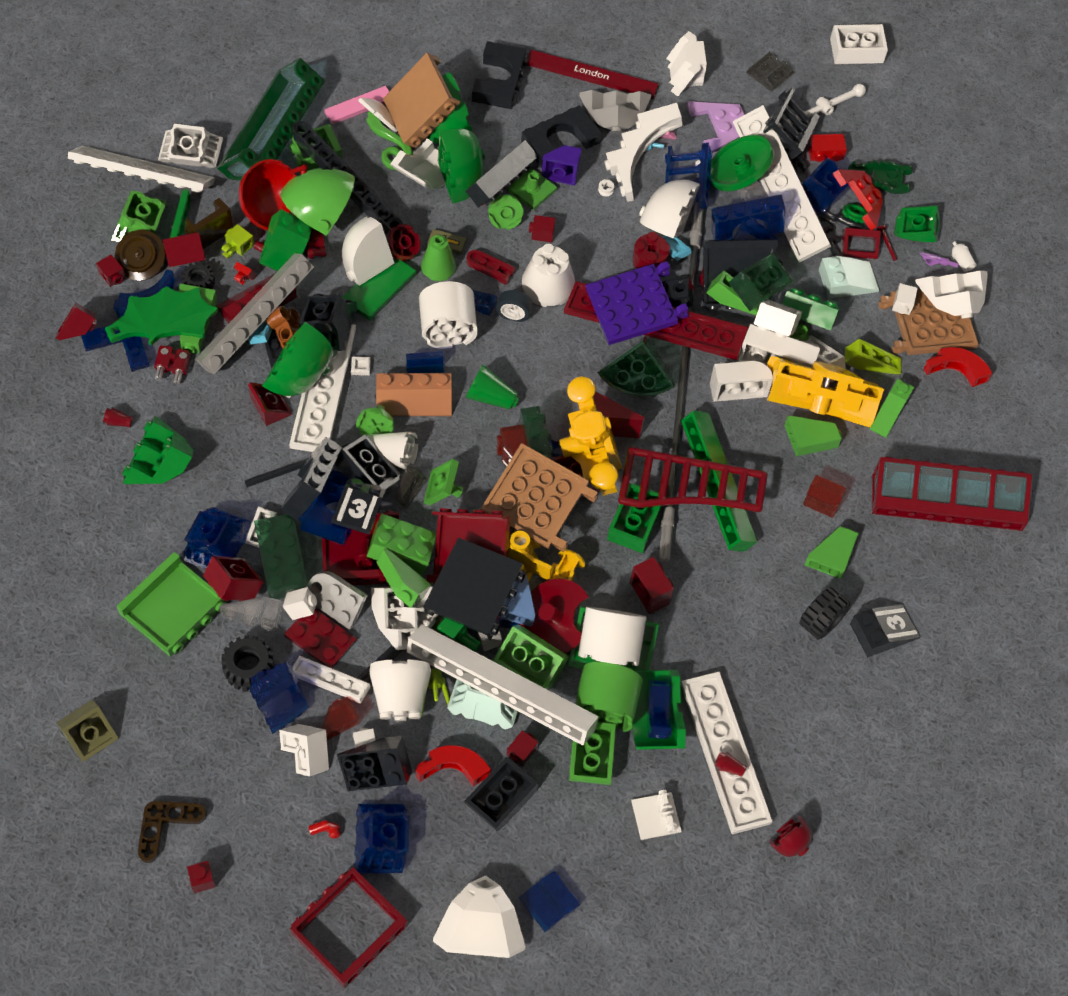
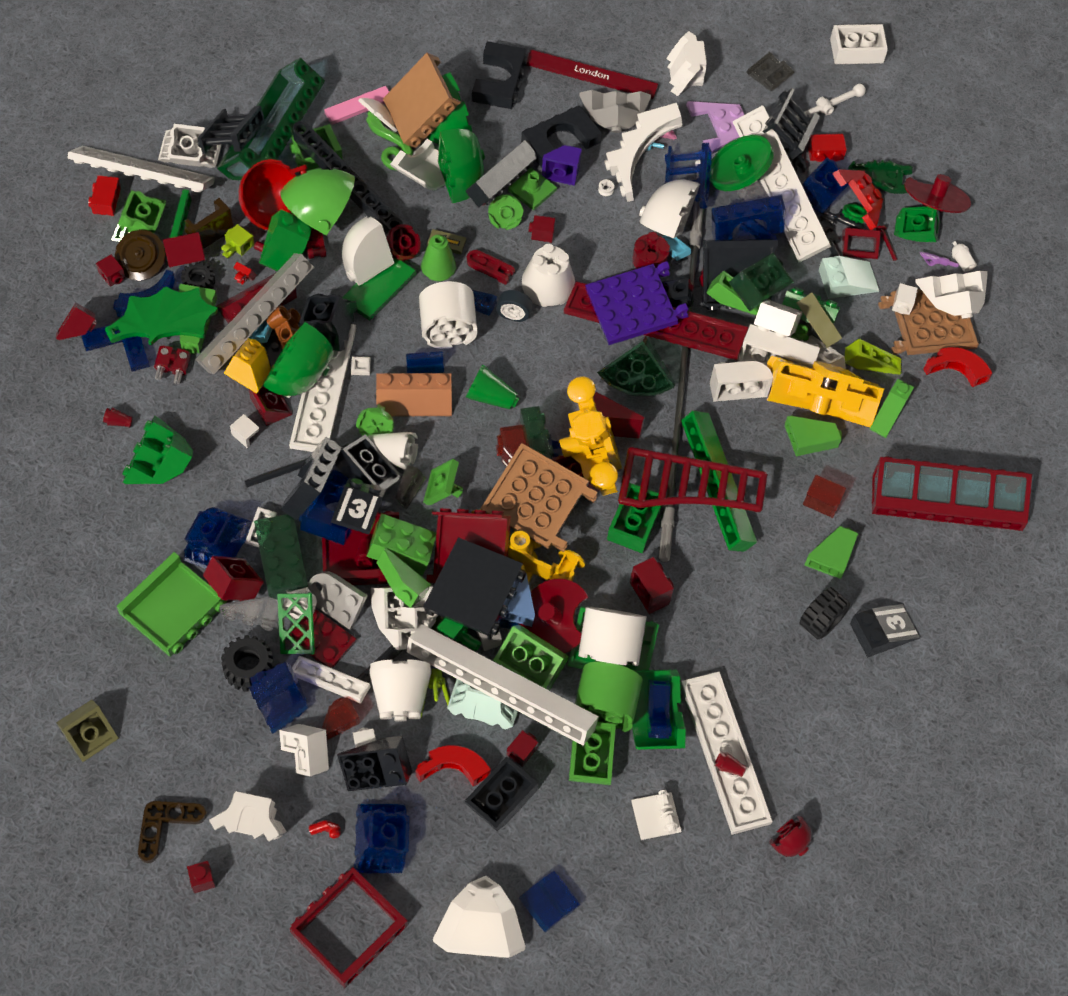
none -> red brick [88,175,121,216]
none -> black fence [198,106,265,154]
none -> white slope [209,791,287,841]
none -> yellow slope [224,338,271,393]
none -> white panel [230,414,259,448]
none -> green window [277,592,315,655]
none -> olive tile [796,292,842,348]
none -> dark red piece [904,174,971,213]

